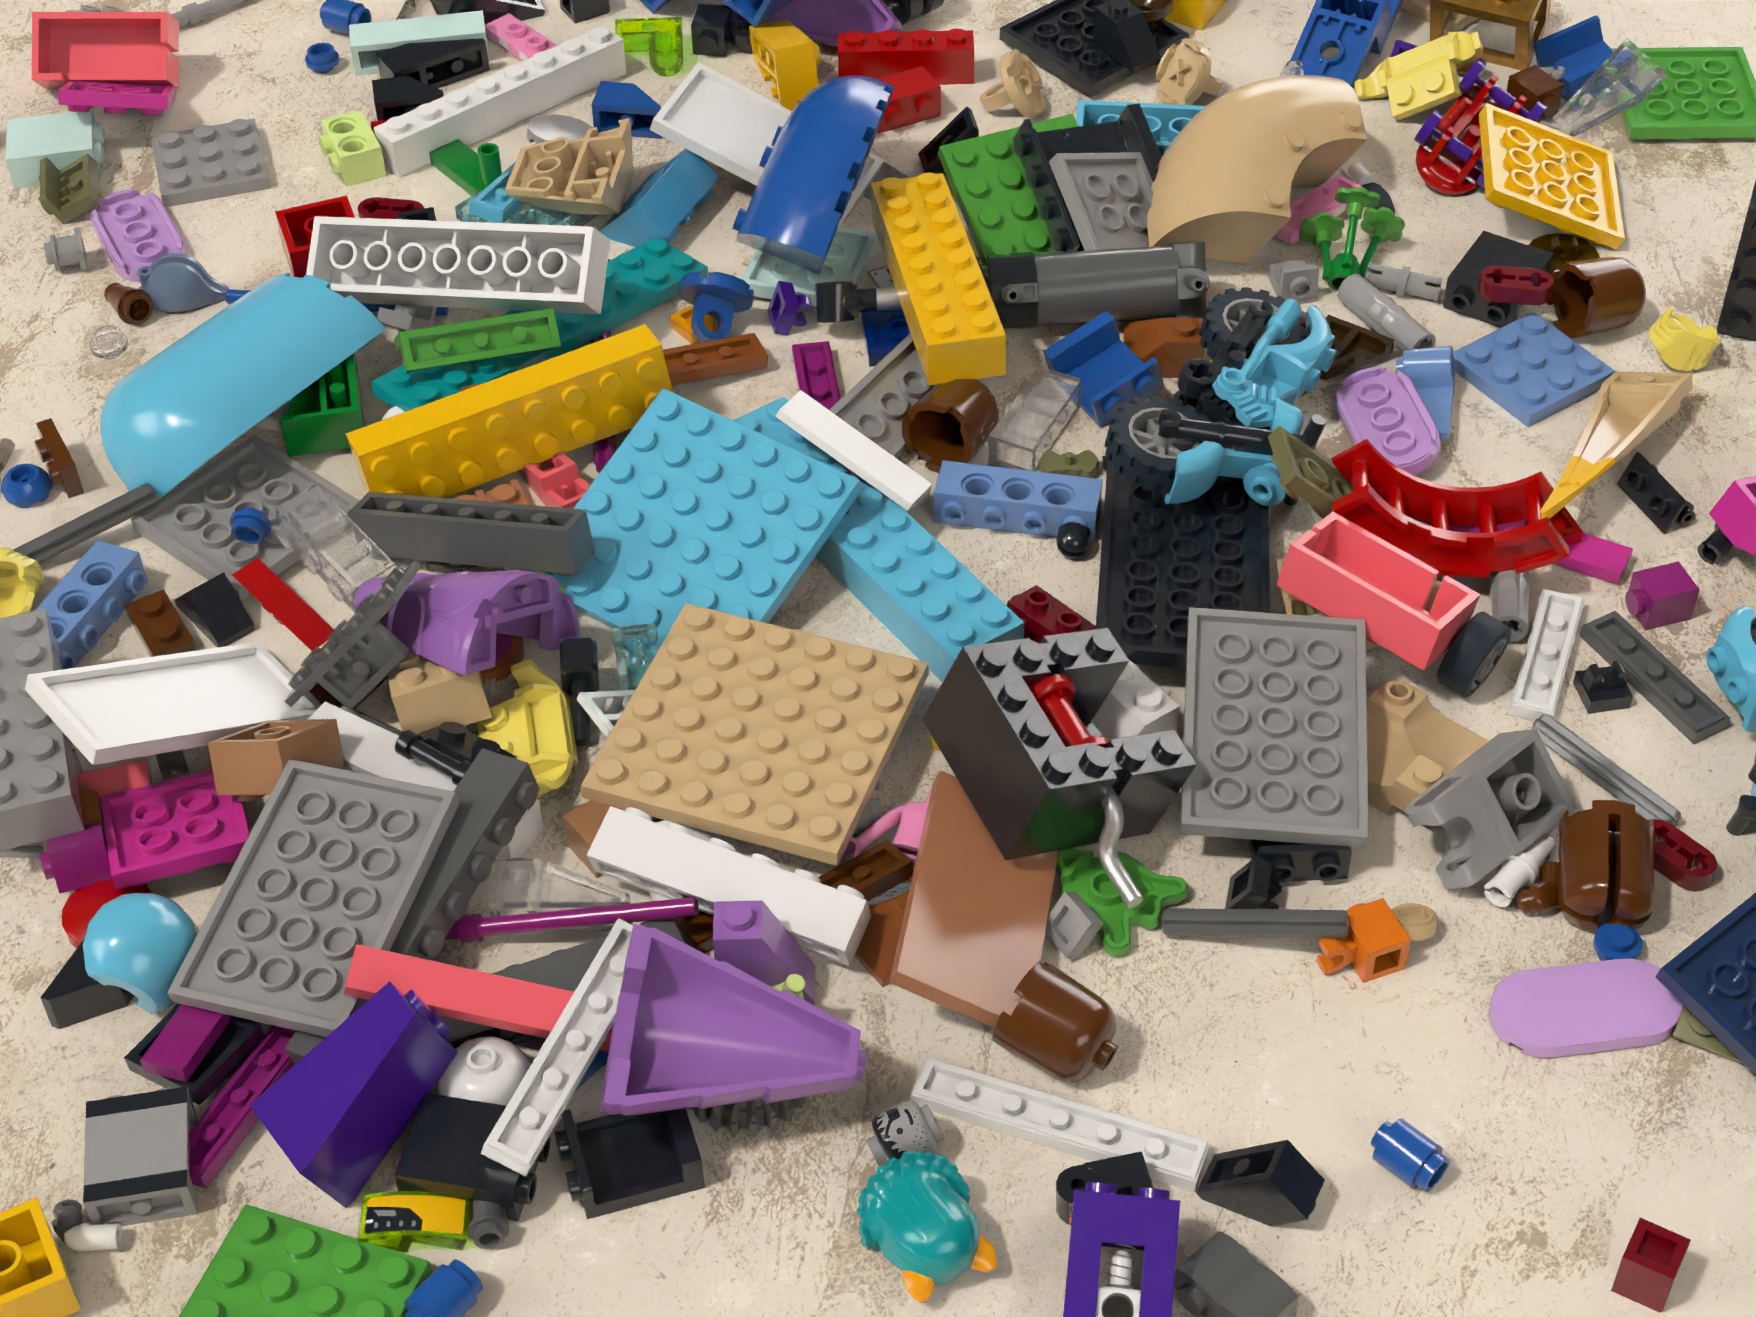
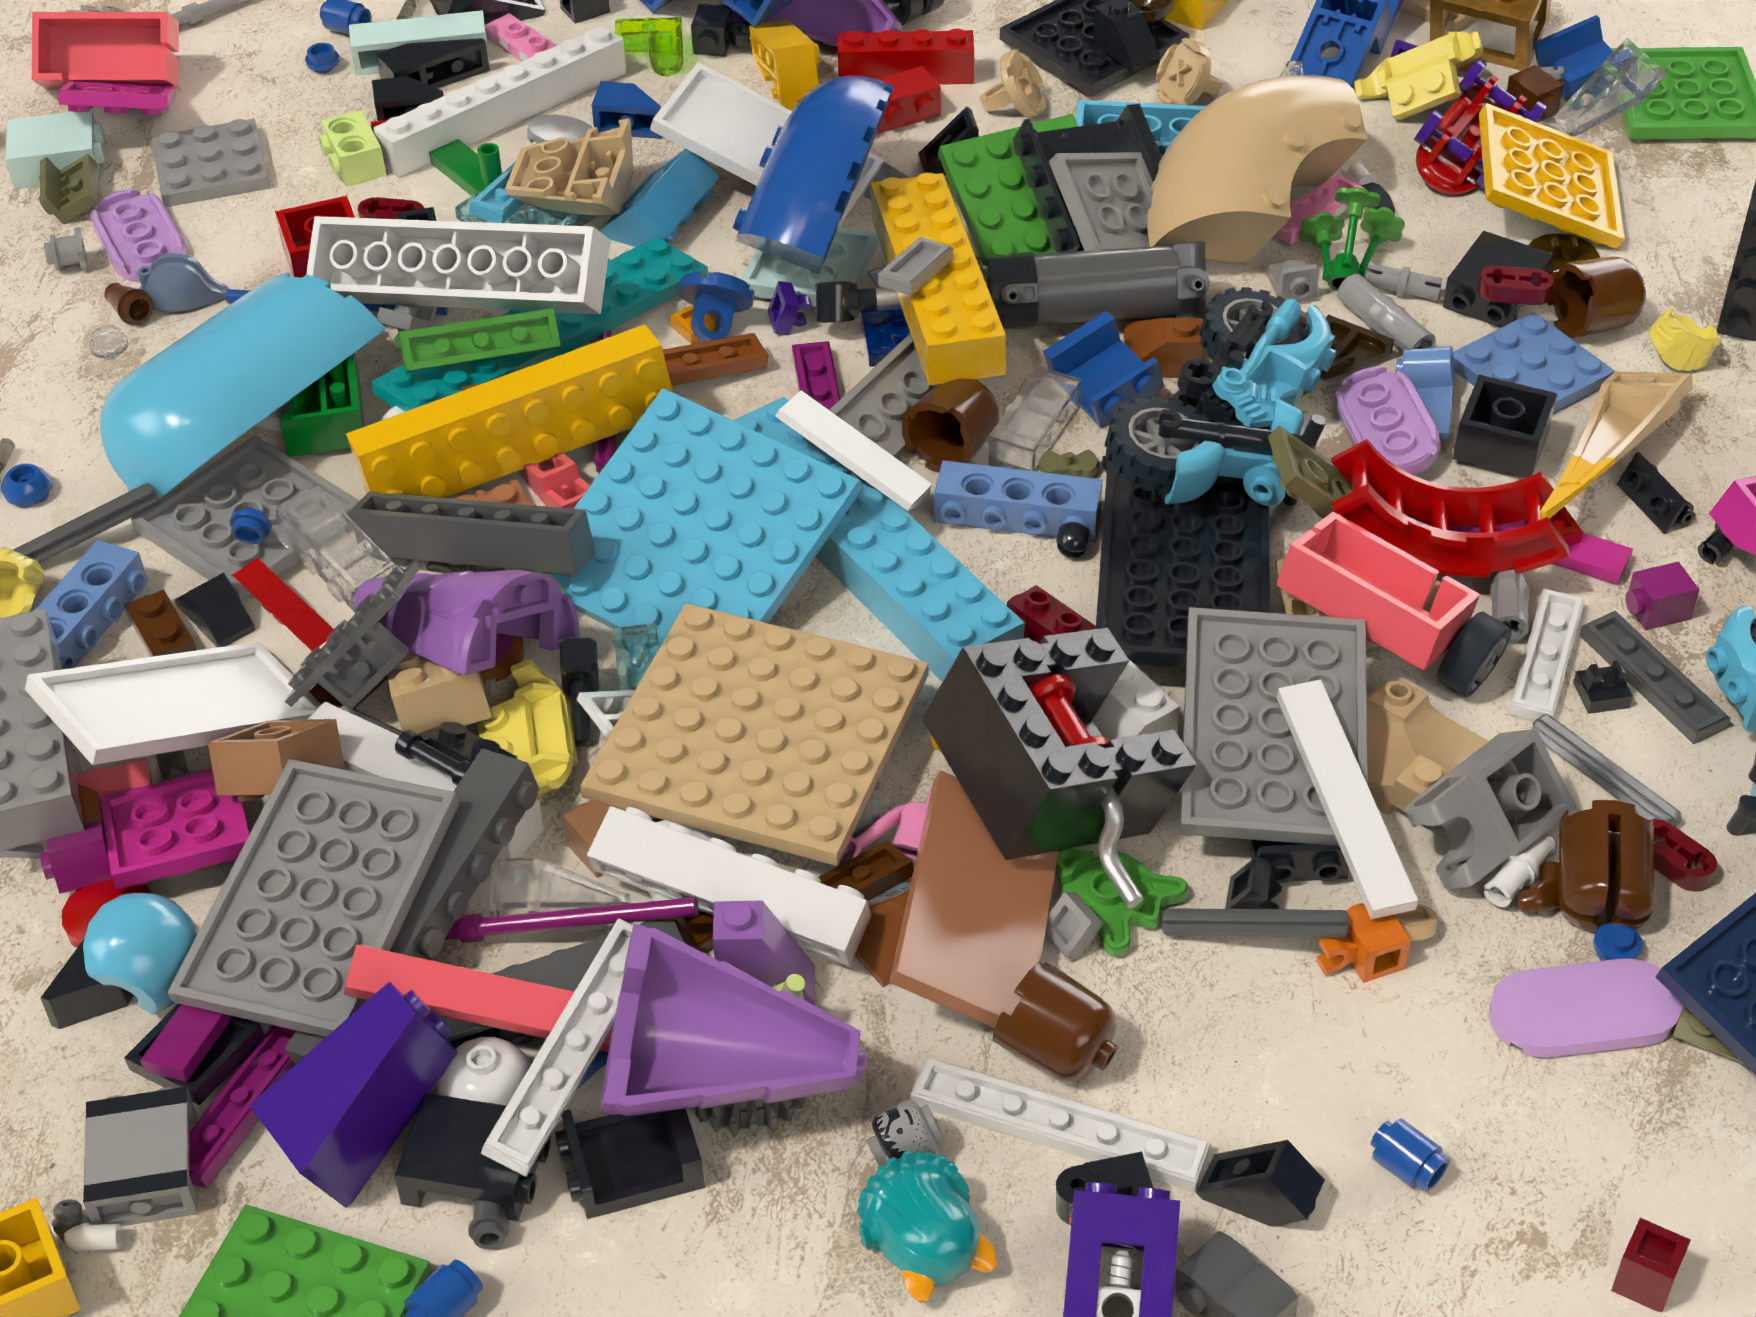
reddish brown plate [34,418,84,498] -> none
slope [357,1191,471,1253] -> none
none -> light grey tile [878,237,953,296]
none -> white tile [1276,679,1418,919]
none -> black brick [1453,375,1557,477]

